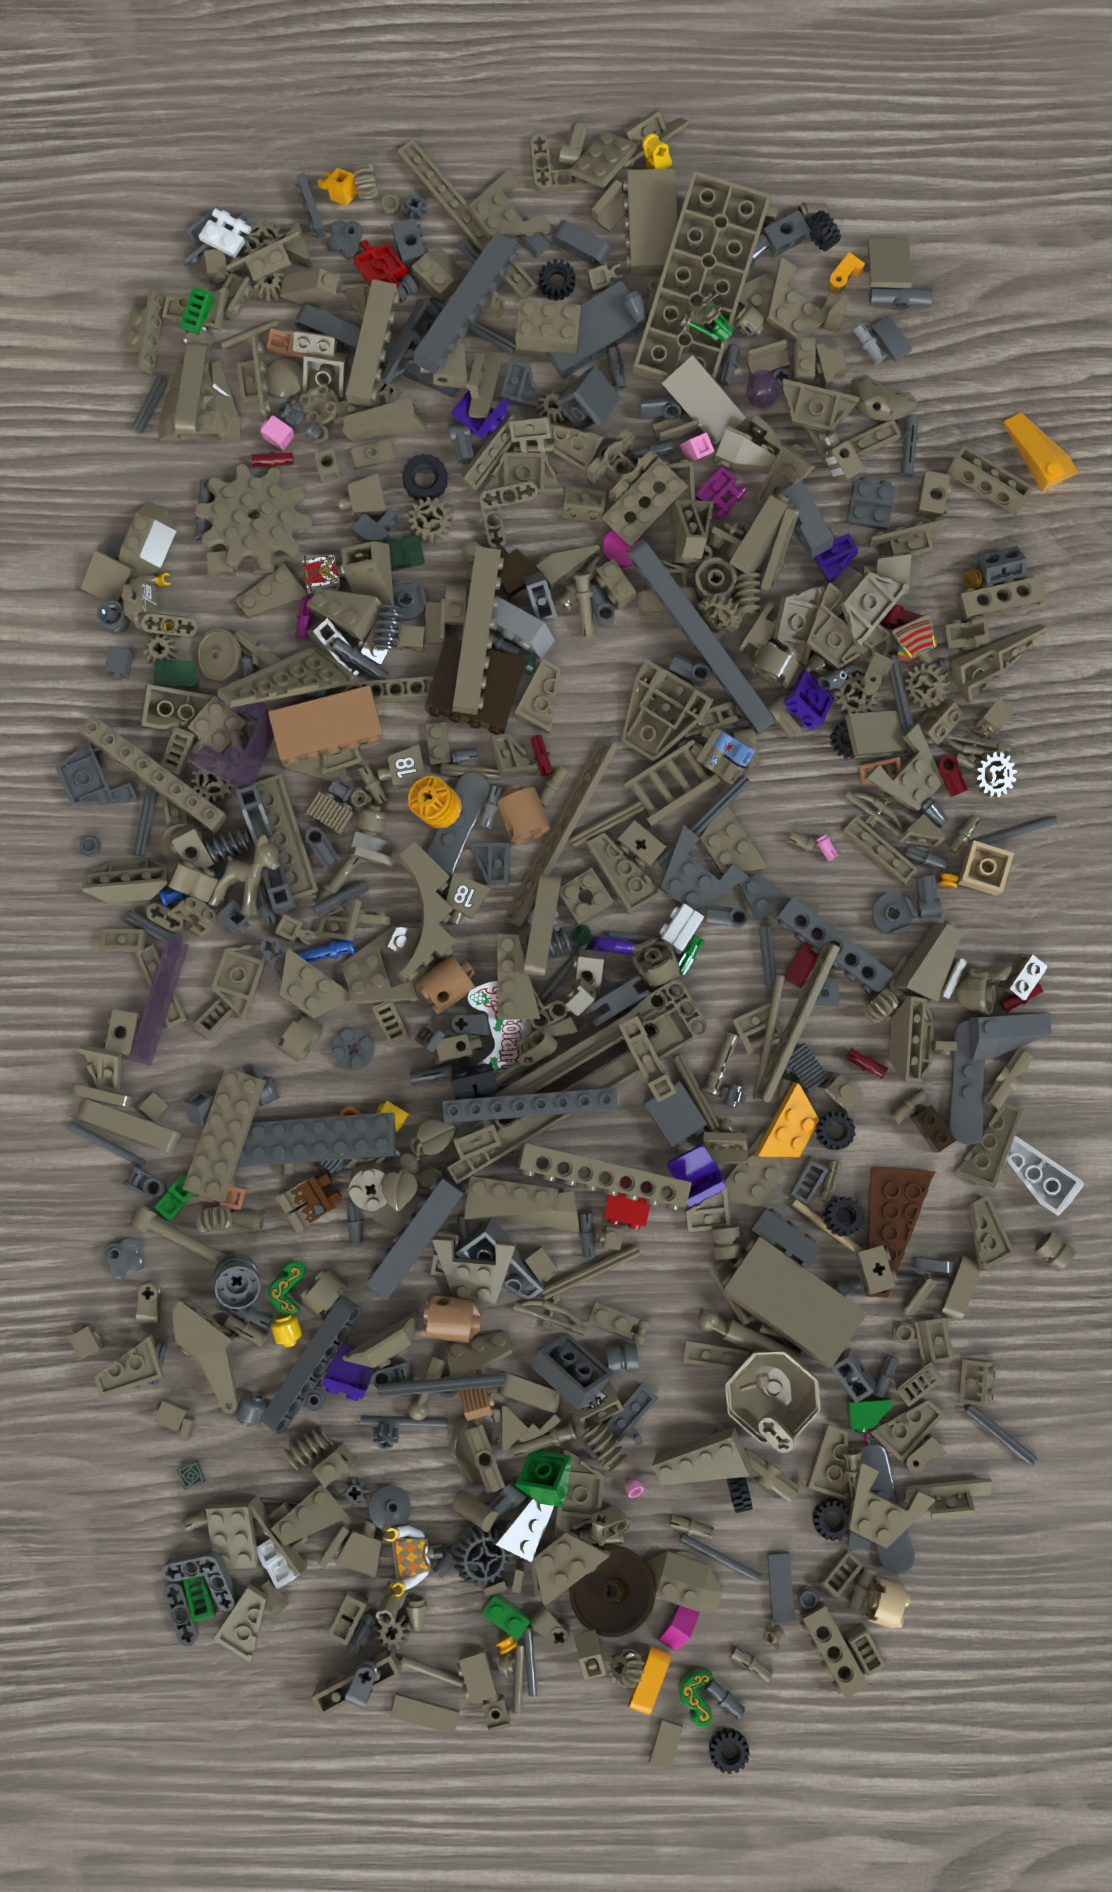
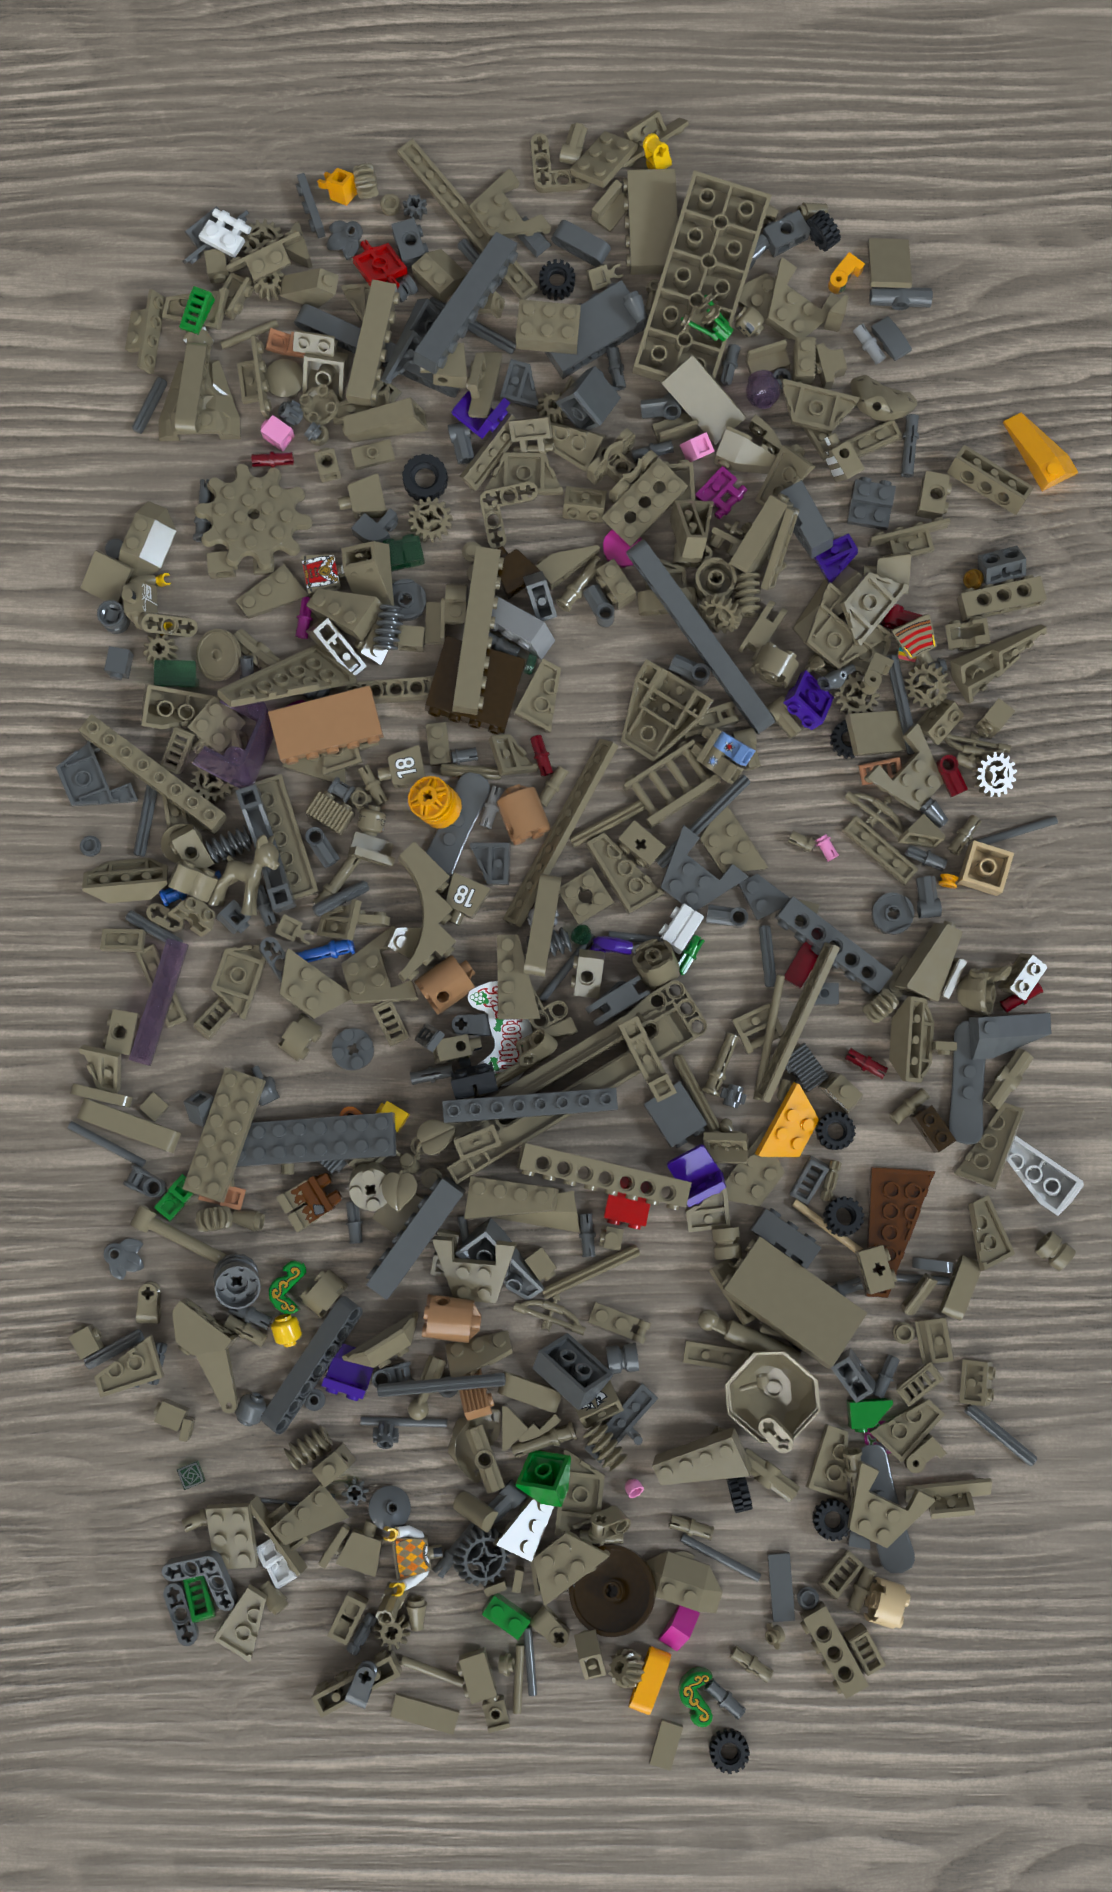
dark grey pin [331,637,389,680] -> none
light orange bush [495,1634,517,1654] -> none
dark tan brick [564,978,597,1016] -> none
dark tan pin [573,573,595,637] -> none
dark tan wing [773,586,824,665] -> none
none -> dark grey axle [84,1329,144,1370]

